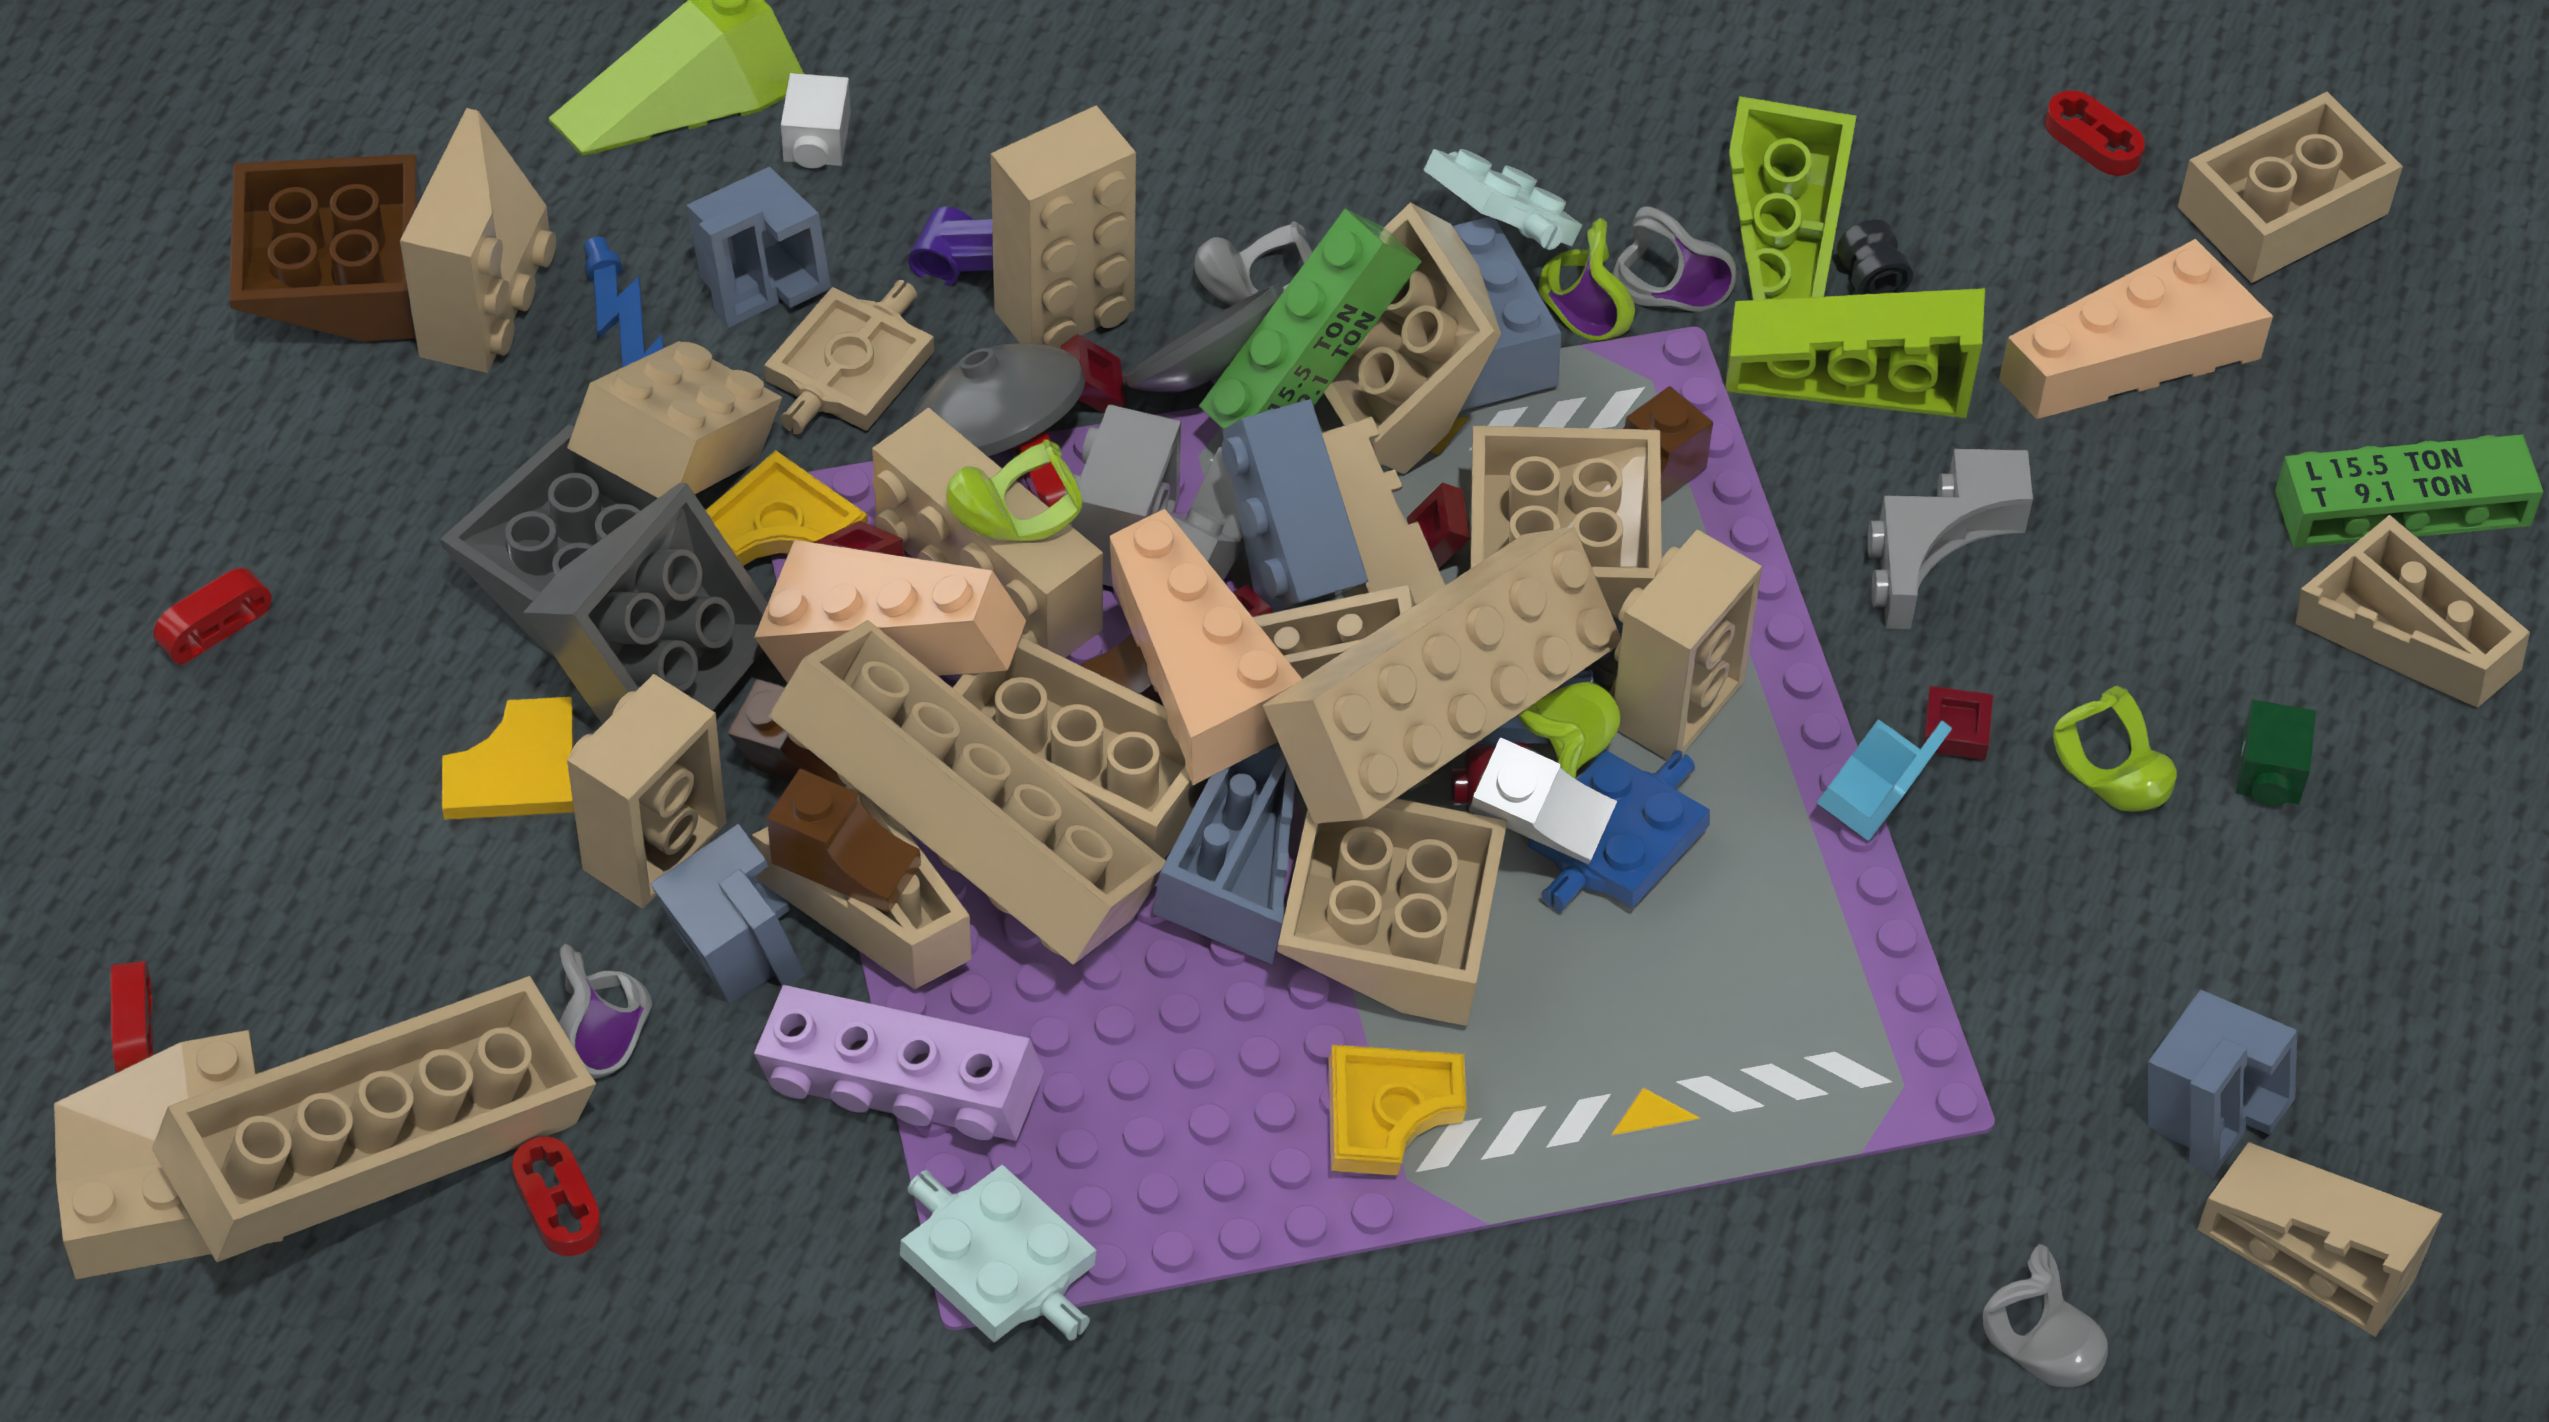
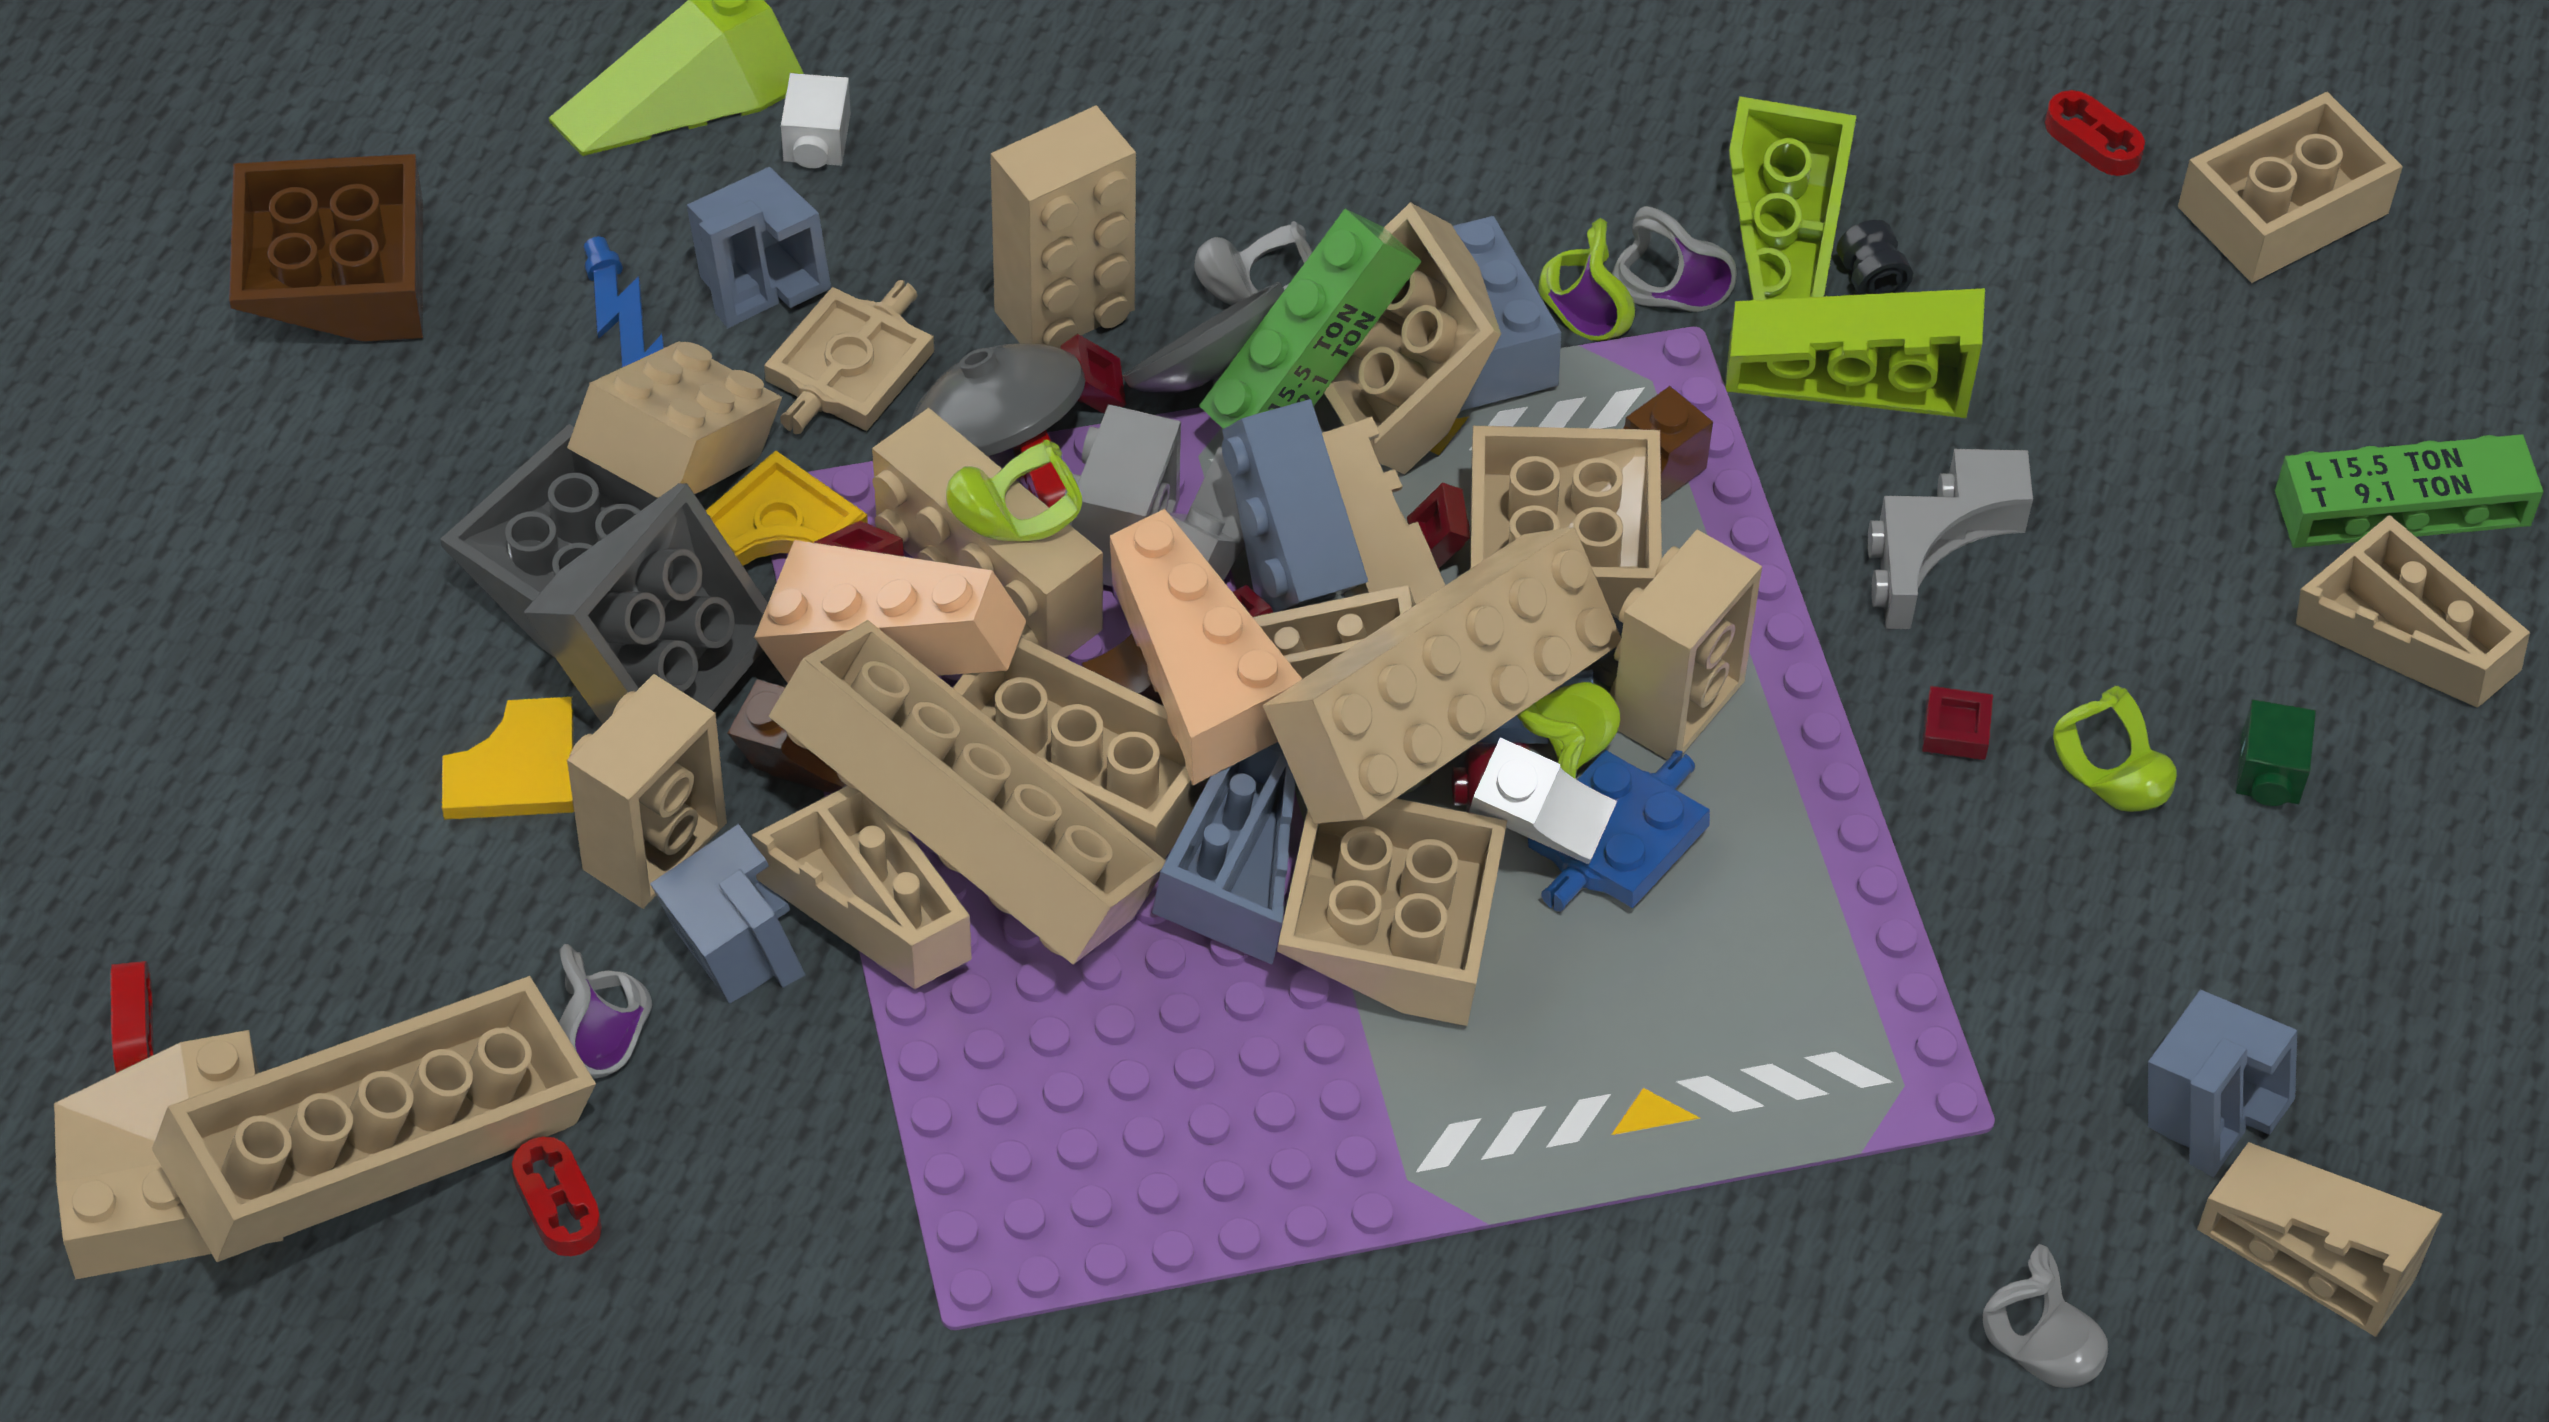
red beam [153,568,272,665] -> none
tan slope [400,108,556,373] -> none
lavender brick [754,985,1044,1141] -> none
reddish brown arch [767,769,921,914] -> none
light aqua plate [900,1165,1097,1342] -> none
dark purple piece [908,206,994,286] -> none
yellow tile [1328,1045,1467,1175] -> none
light aqua plate [1424,149,1582,250] -> none
medium azure panel [1816,719,1952,841] -> none
light nougat wedge [1999,239,2273,419] -> none

